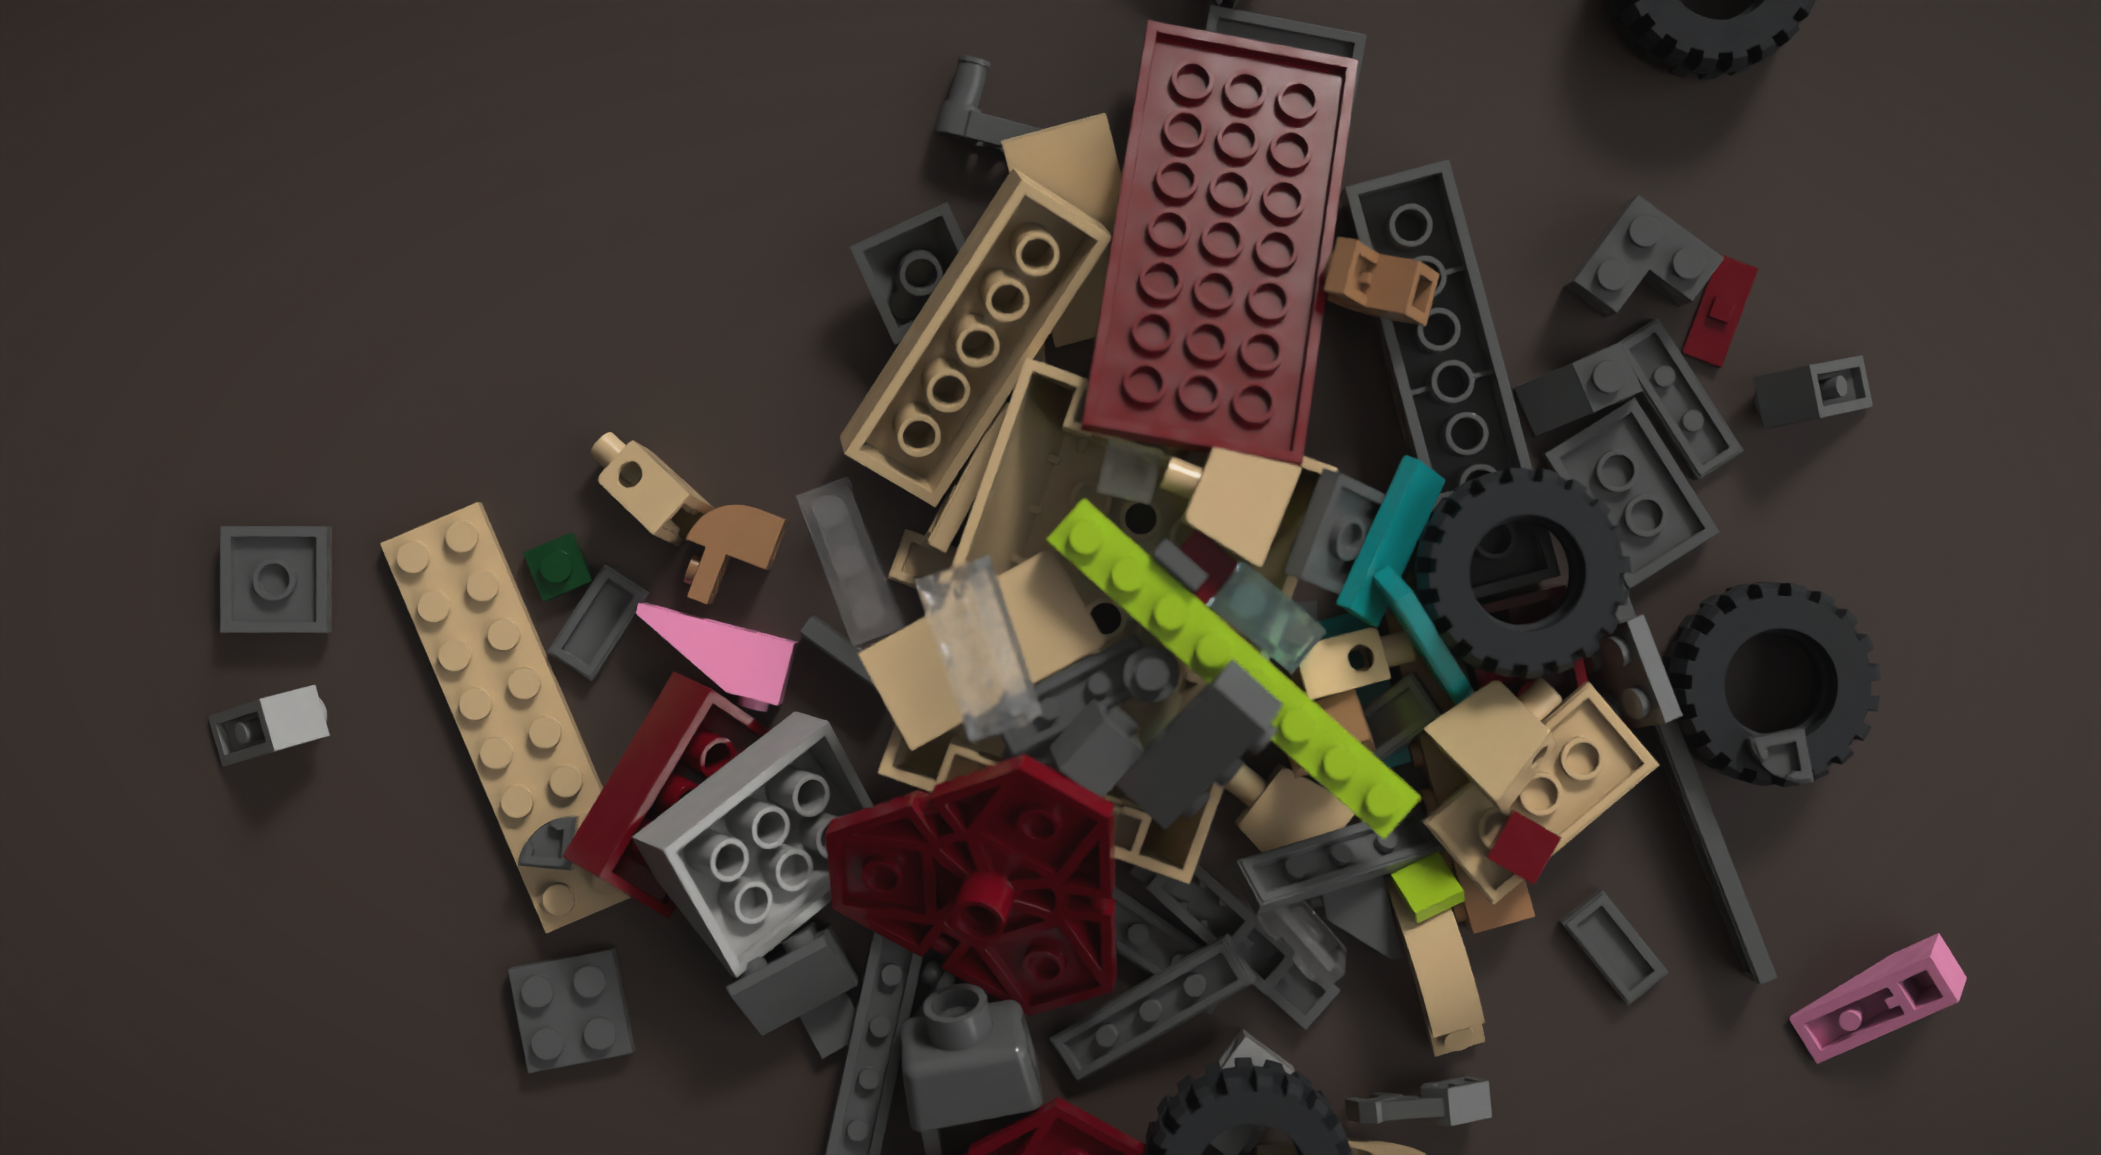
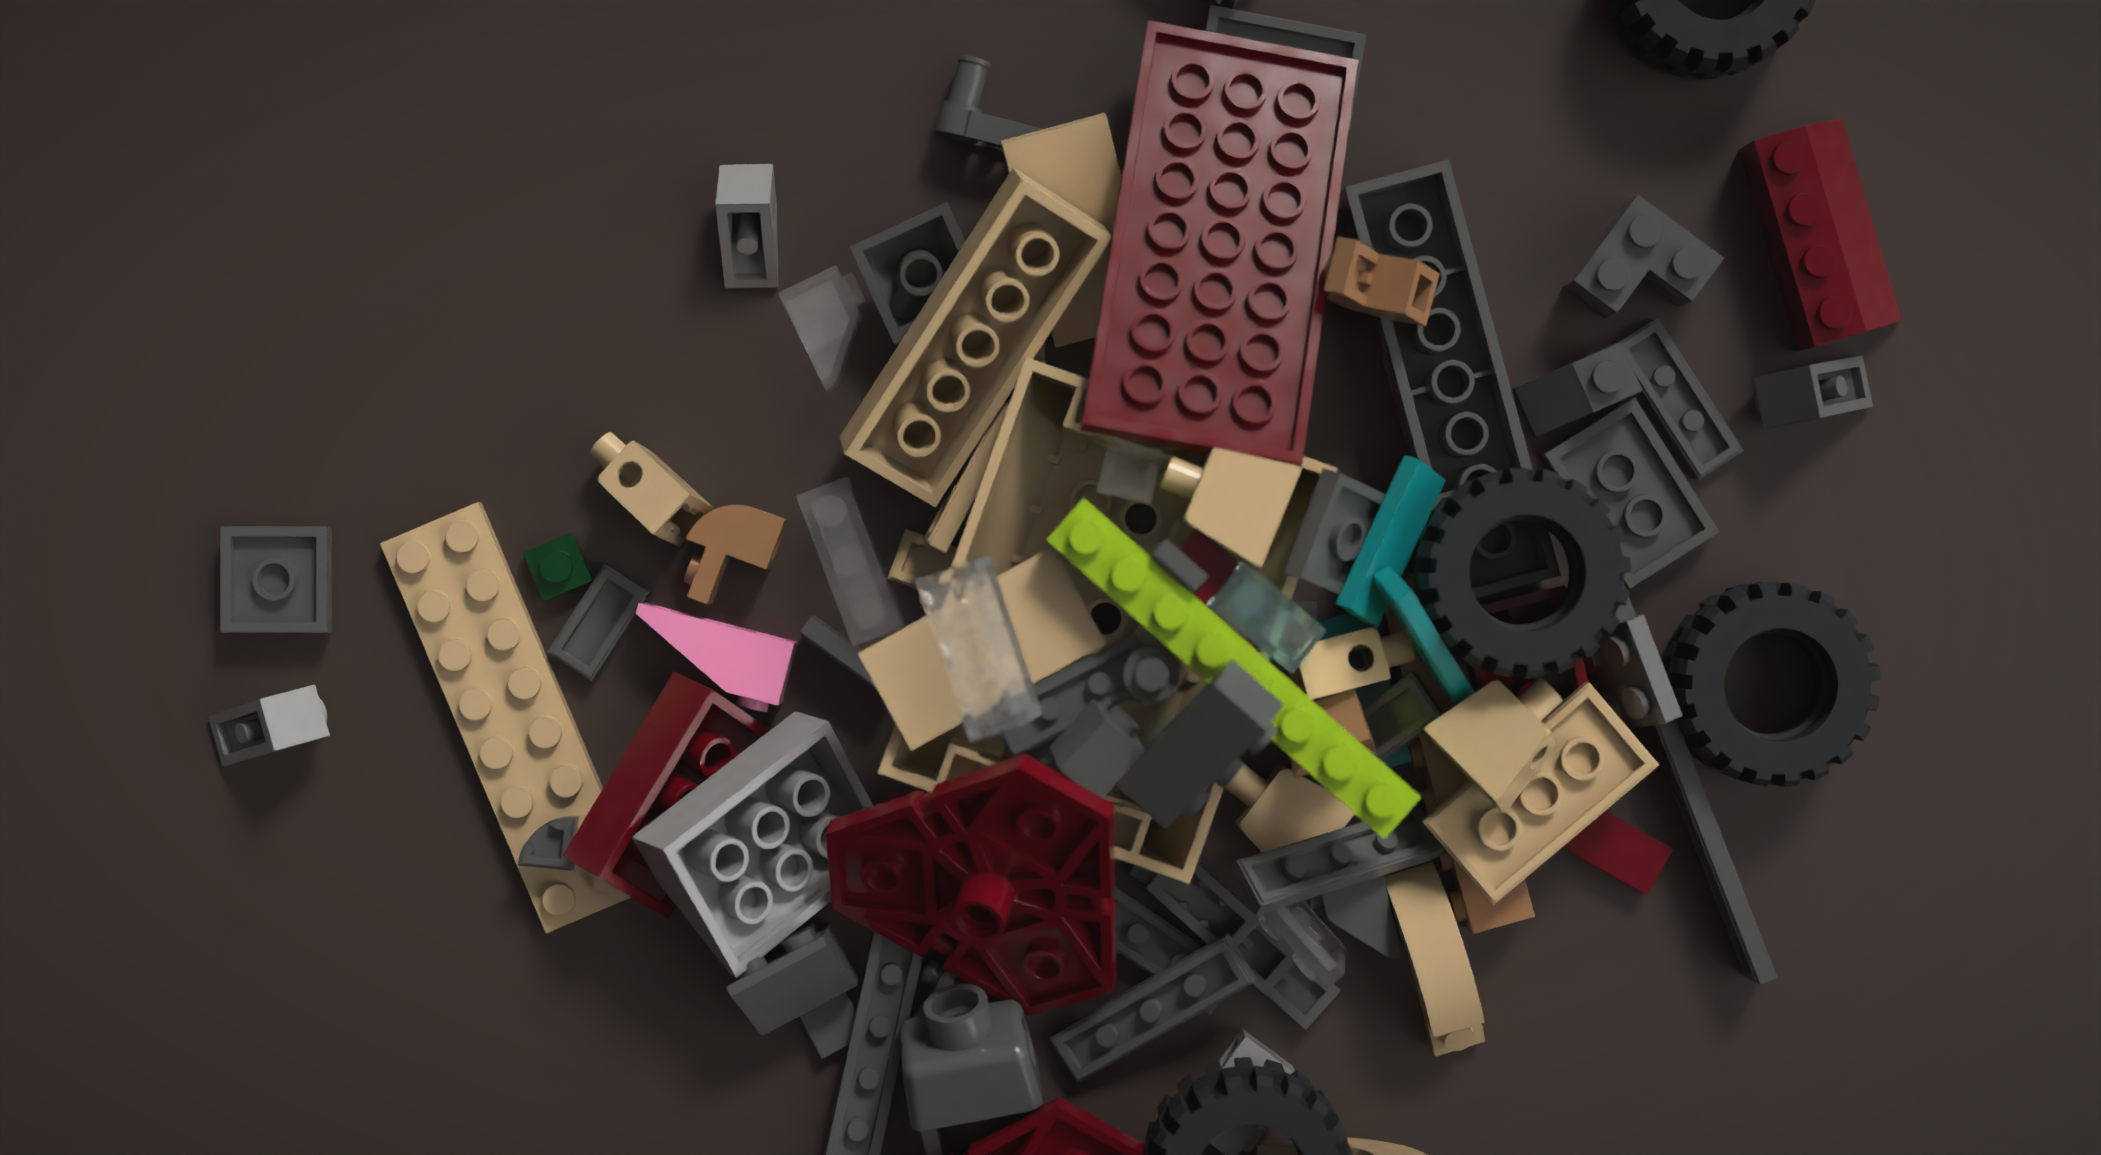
dark grey plate [508,947,635,1073] -> none
dark grey piece [1345,1076,1492,1126] -> none
lime tile [1390,851,1465,924] -> none
dark red tile [1485,809,1561,885] -> none
dark grey tile [1559,888,1669,1005] -> none
dark red piece [1681,254,1759,368] -> none
dark grey tile [1746,728,1814,783] -> none
bright pink slope [1789,933,1967,1064] -> none
none -> light grey slope [715,164,778,288]
none -> clear slope [778,265,866,392]
none -> dark red tile [1562,811,1673,895]
none -> dark red slope [1739,118,1902,351]

